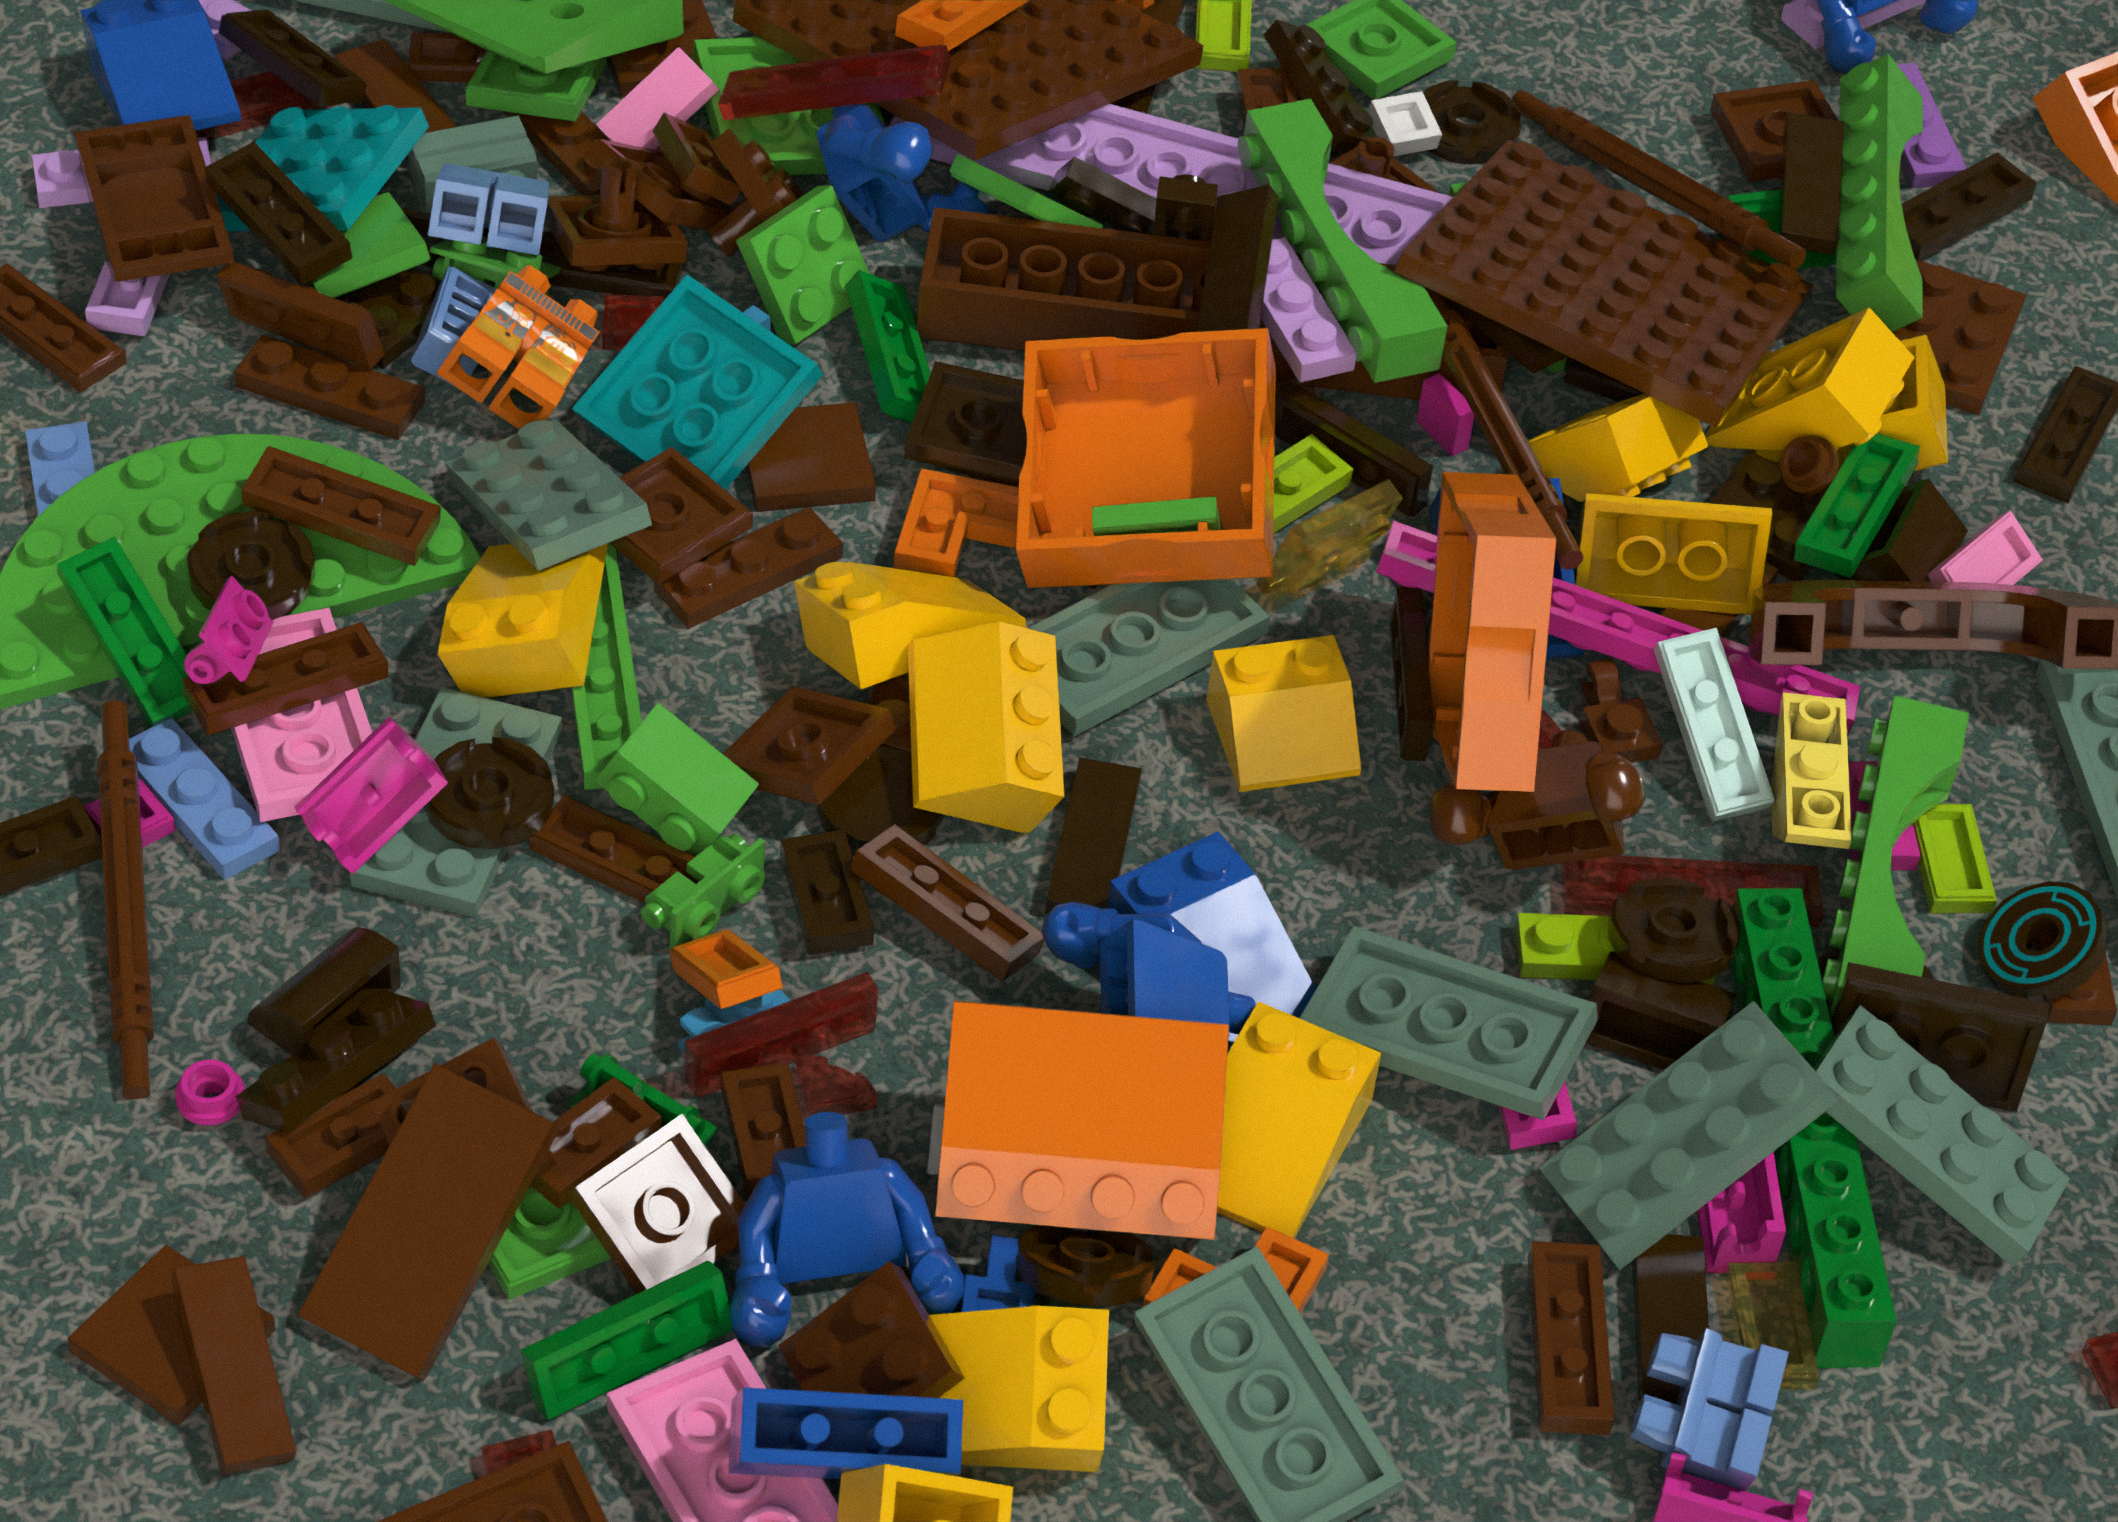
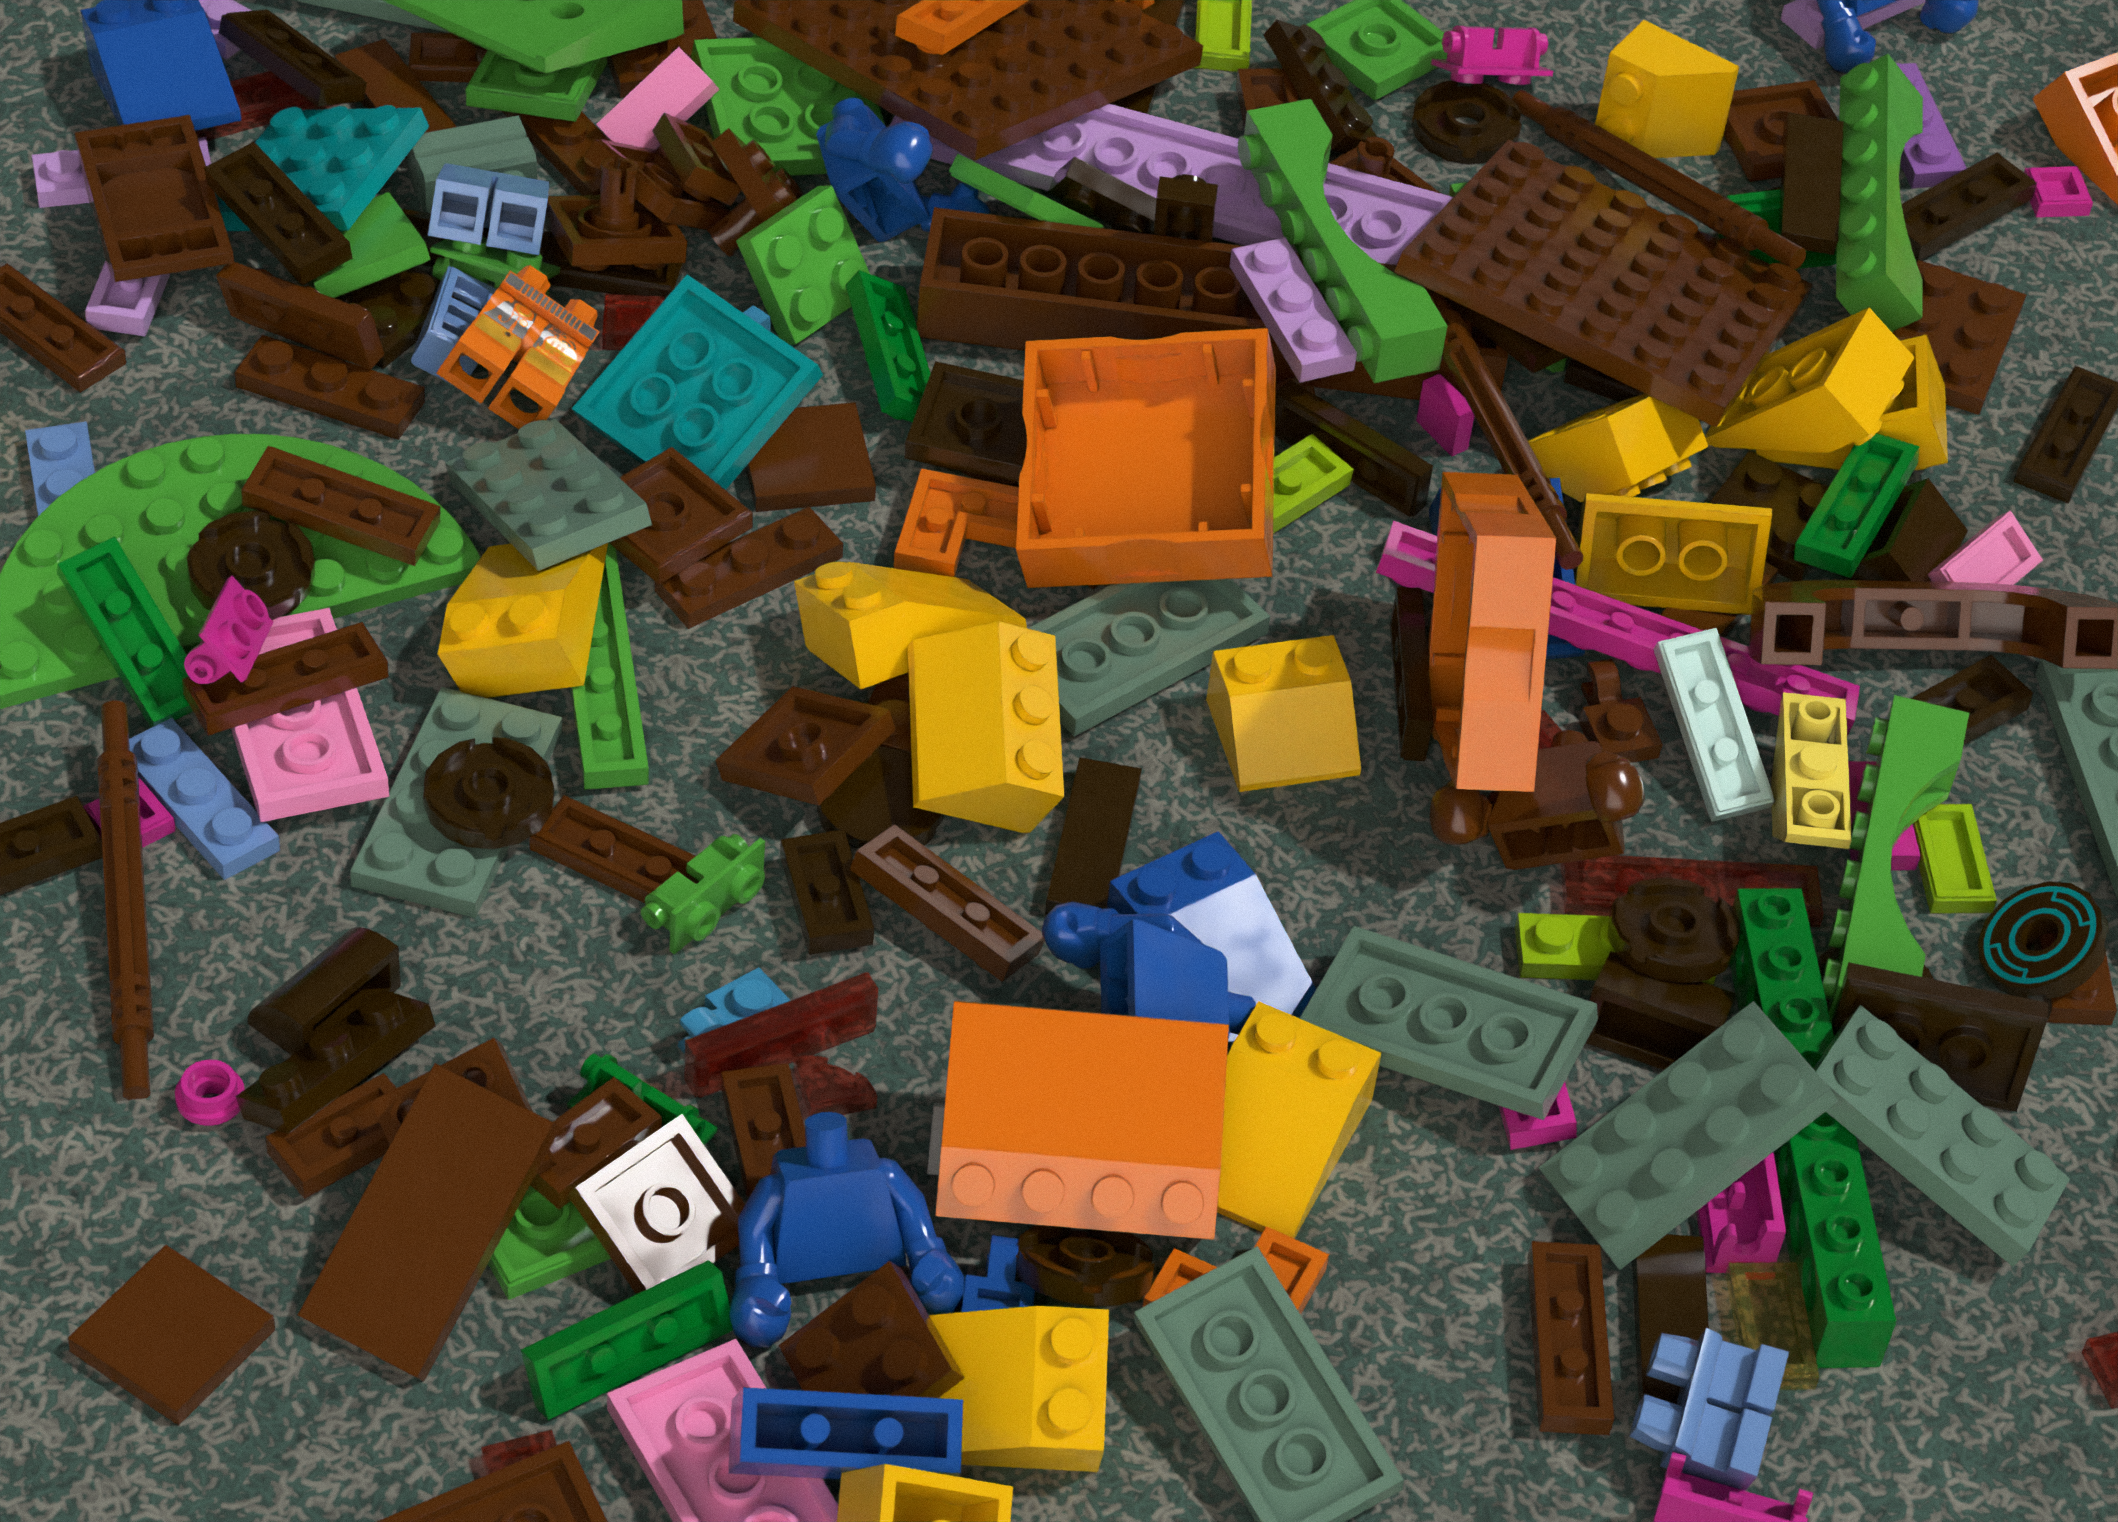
reddish brown tile [171,1256,297,1475] -> none
dark pink hinge [294,717,448,874] -> none
bright green brick [594,702,759,856] -> none
orange tile [669,929,783,1009] -> none
clear red tile [718,45,951,121] -> none
bright green tile [1092,496,1223,536] -> none
dark brown tile [1197,184,1279,332] -> none
clear yellow plate [1256,479,1403,602] -> none
white plate [1368,91,1442,156] -> none
reddish brown plate [1780,436,1839,495] -> none
none -> dark pink hinge [1431,25,1553,85]
none -> yellow slope [1595,20,1739,158]
none -> dark brown plate [1910,655,2034,745]
none -> dark pink tile [2024,166,2093,217]

